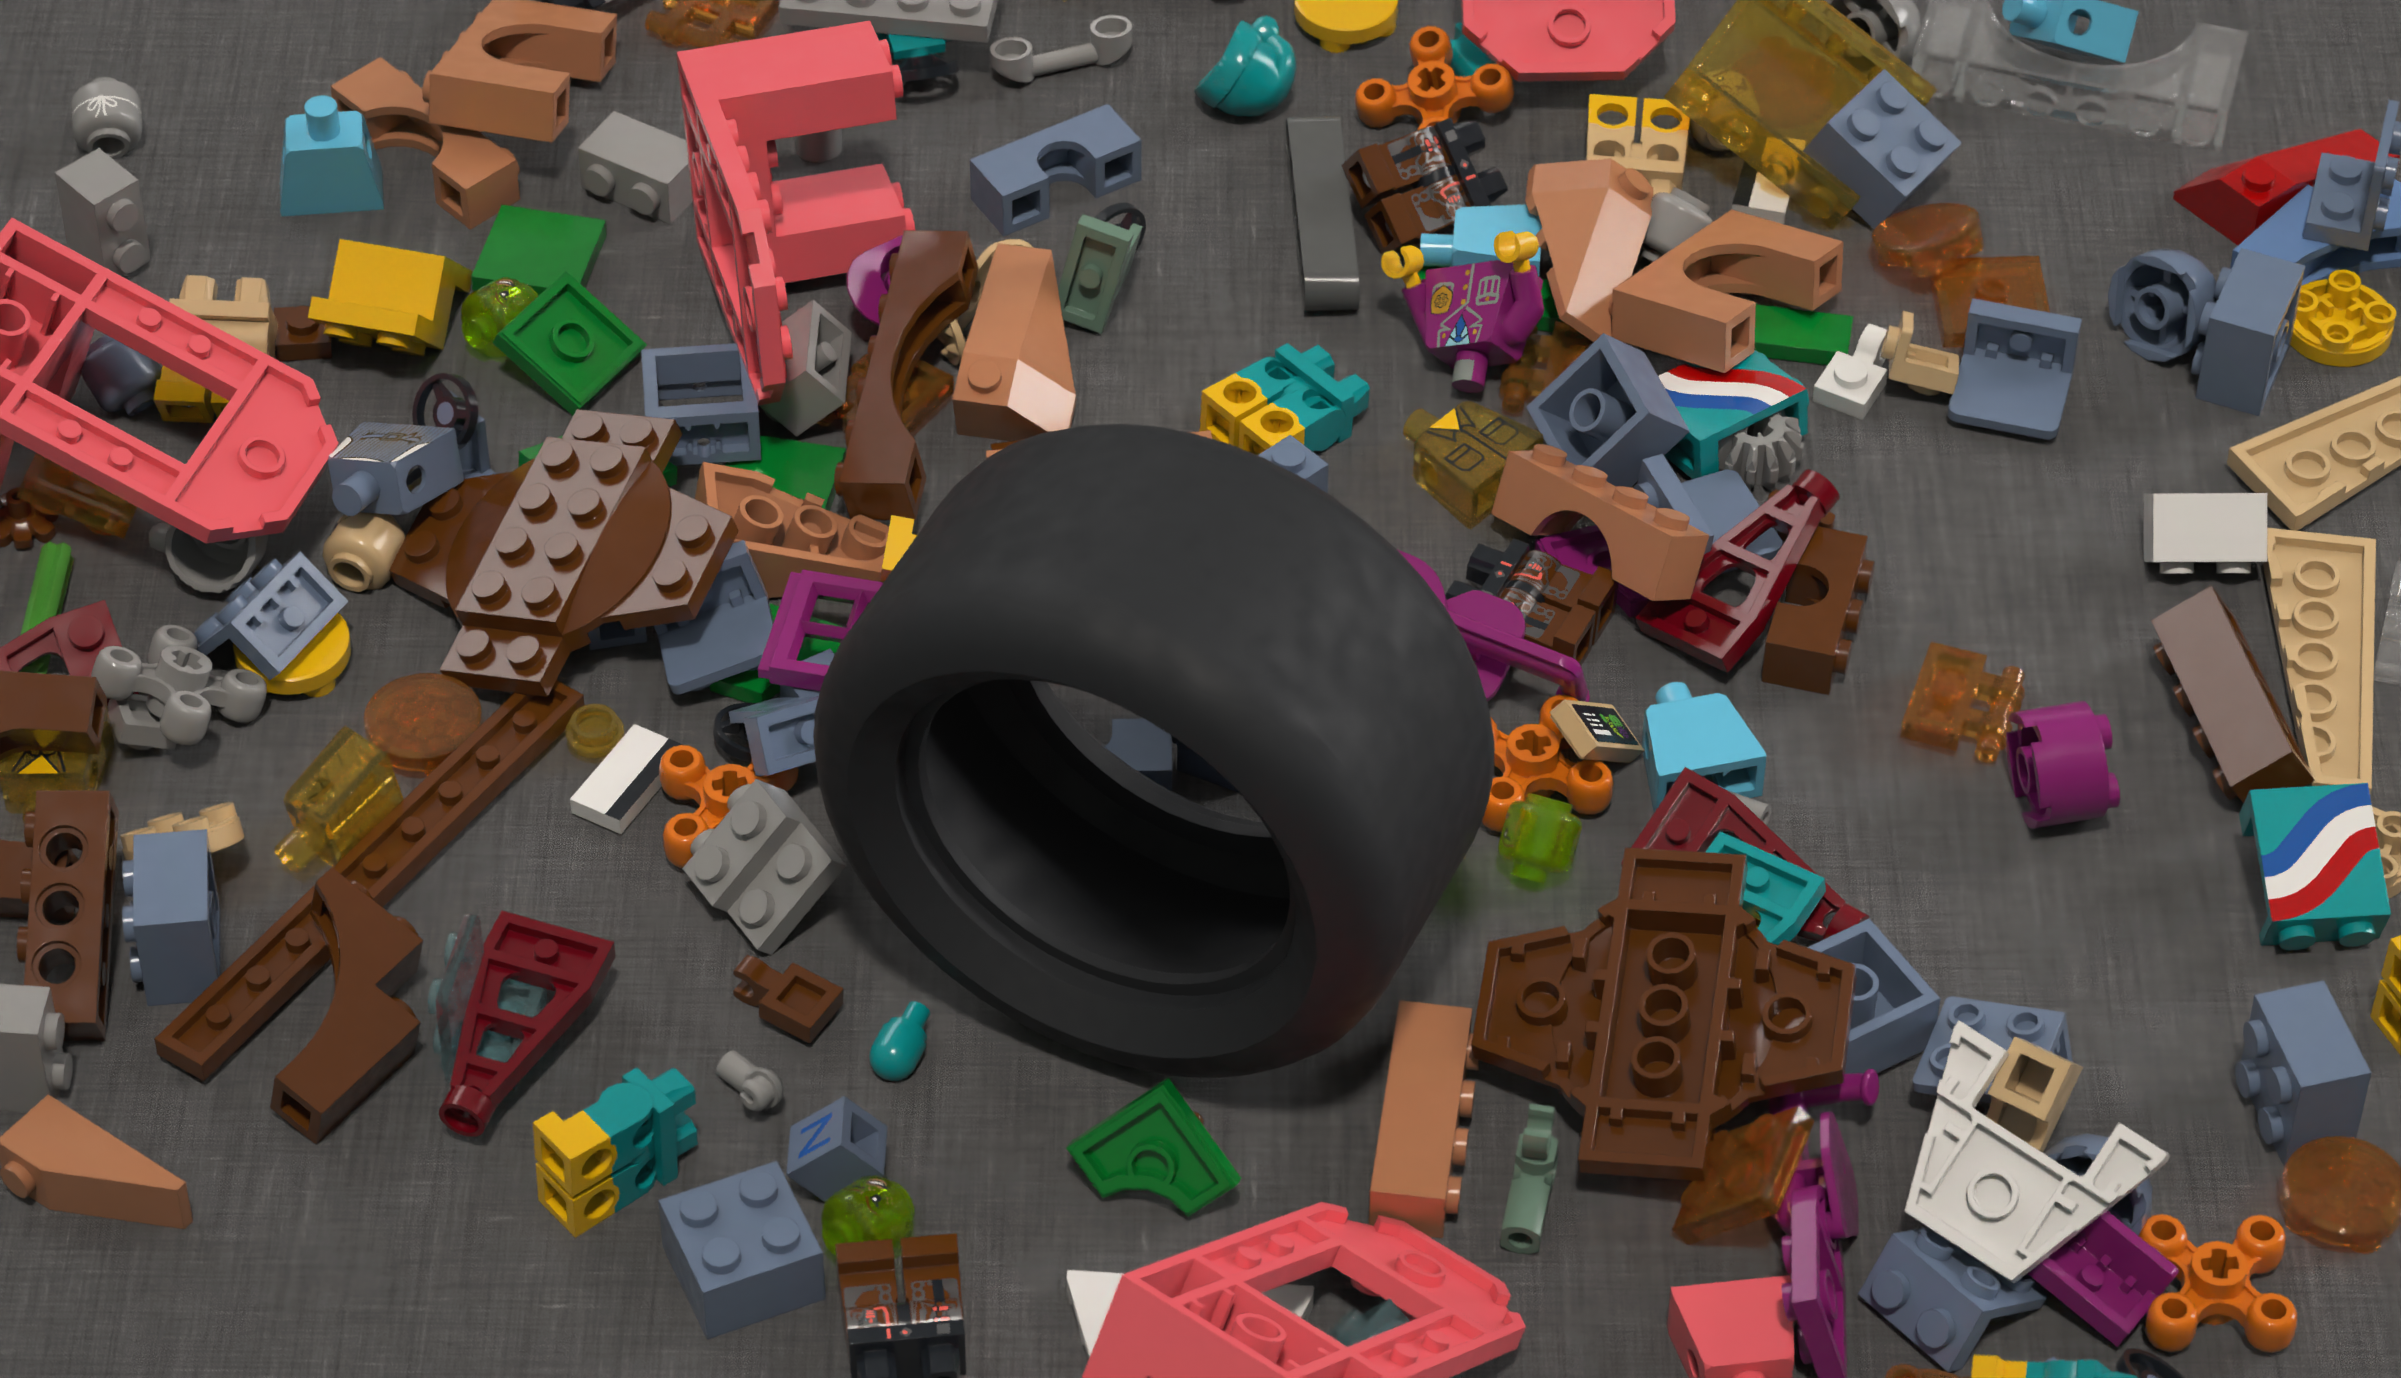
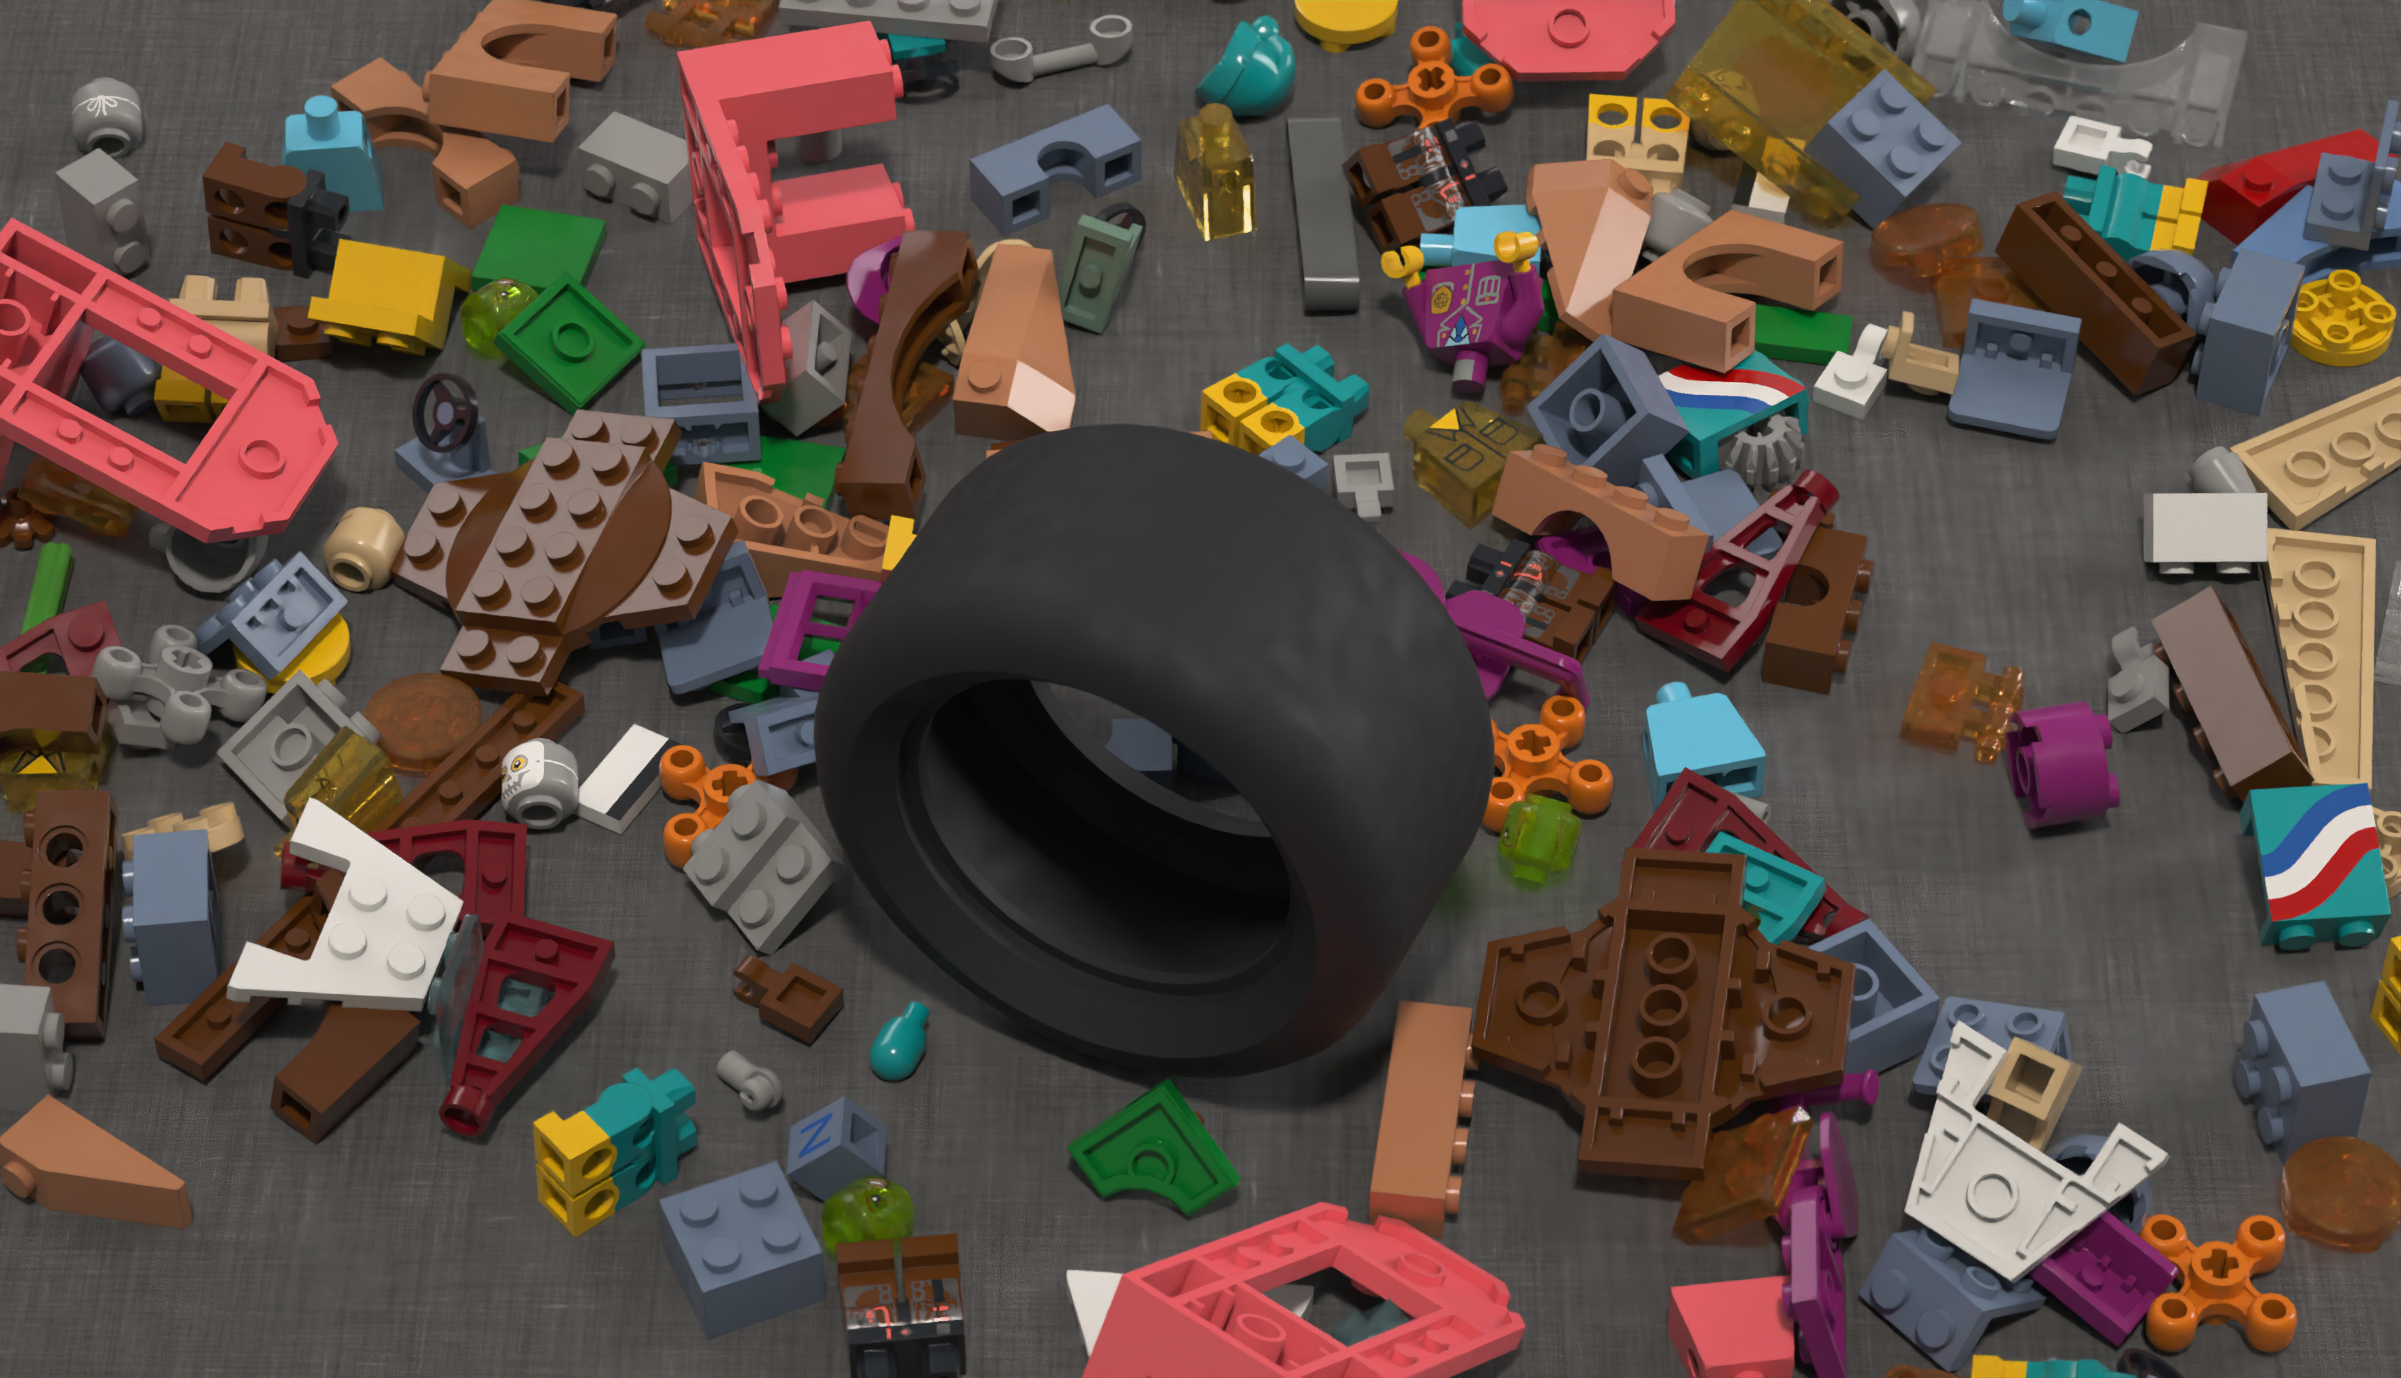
sand blue torso [328,422,464,516] -> none
clear yellow plate [565,704,625,758] -> none
sand green bar [1500,1103,1559,1254] -> none
tan tile [1549,699,1645,763] -> none
none -> reddish brown hips [202,142,352,280]
none -> light grey plate [216,669,386,830]
none -> white wing [226,797,464,1011]
none -> dark red plate [280,819,527,936]
none -> light grey head [501,738,578,829]
none -> clear yellow torso [1174,103,1256,241]
none -> light grey plate [1332,453,1394,534]
none -> reddish brown brick [1994,191,2197,396]
none -> white plate [2053,115,2153,180]
none -> teal hips [2063,165,2208,263]
none -> light grey plate [2108,626,2169,734]
none -> light grey cone [2189,446,2268,510]

